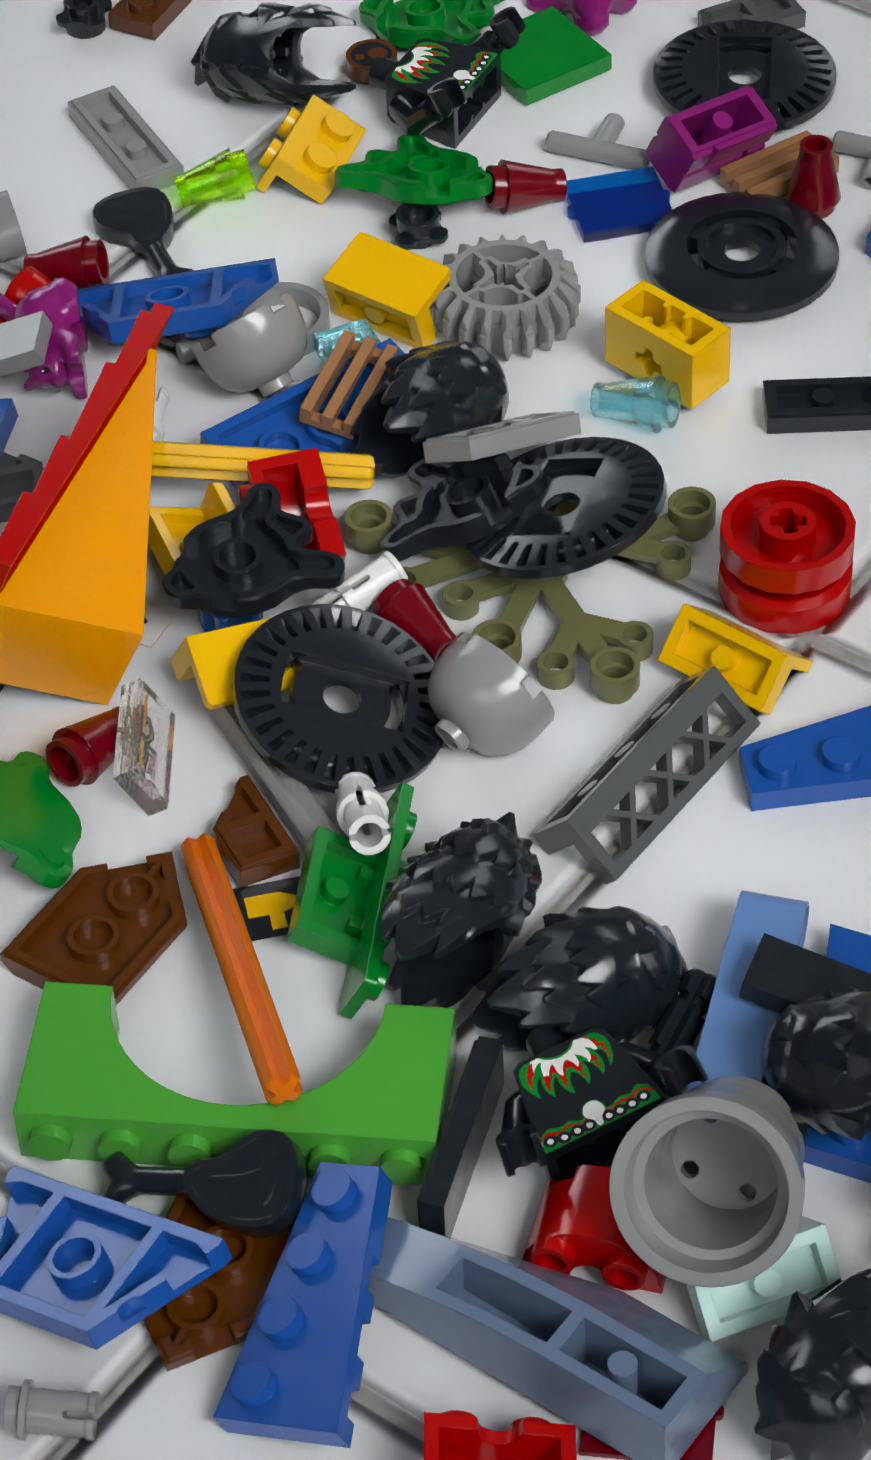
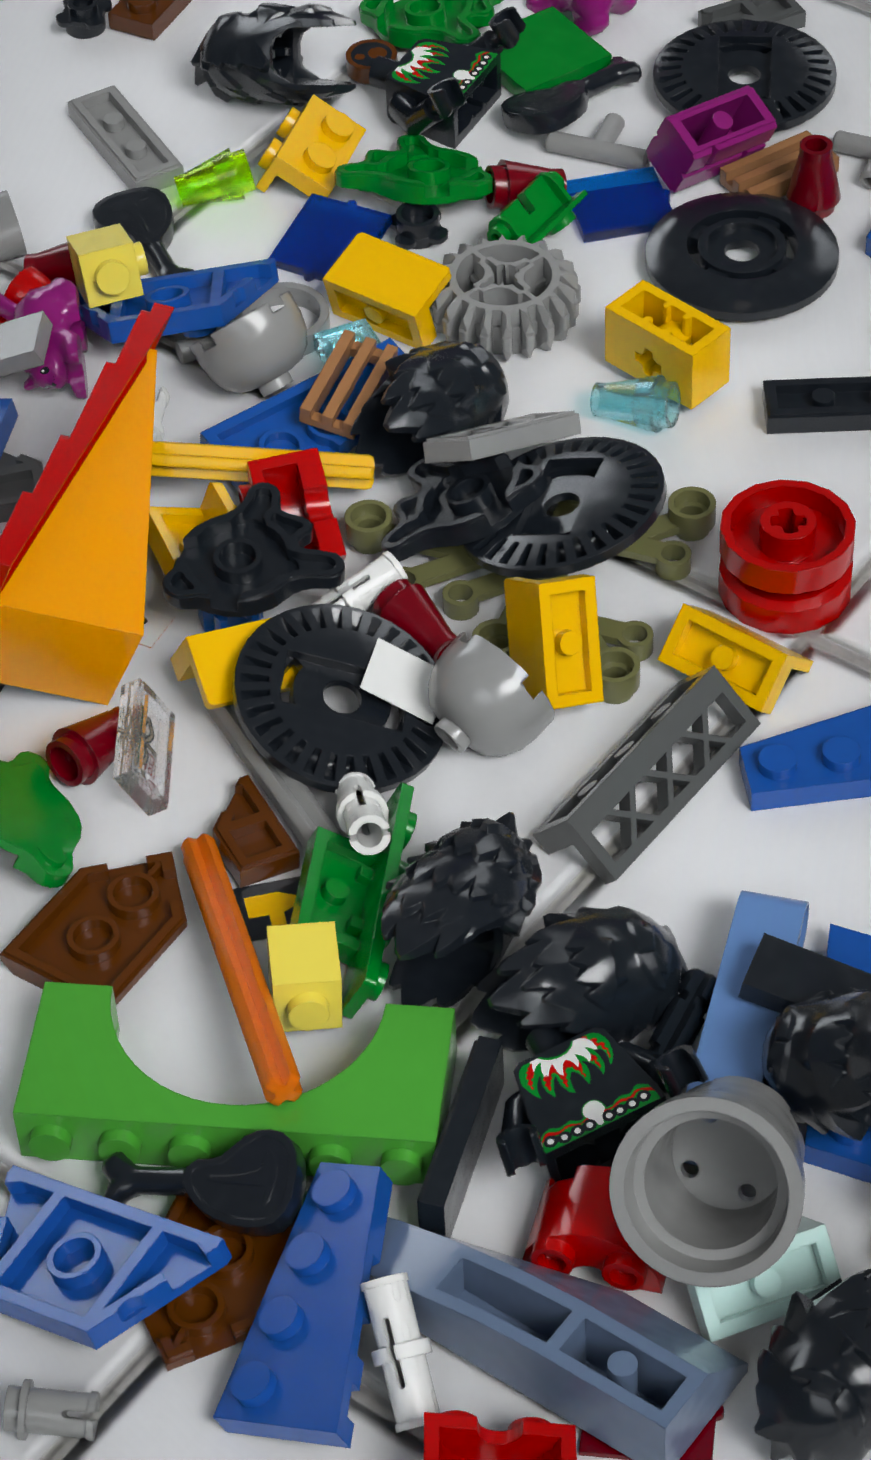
none -> light yellow brick [66,223,149,308]
none -> light yellow brick [267,921,343,1032]
none -> clear blue piece [268,193,392,282]
none -> white sticker [360,638,436,725]
none -> white pin [360,1272,440,1433]
none -> green hinge [487,171,588,245]
none -> black piece [501,56,642,135]
none -> yellow panel [504,574,604,709]

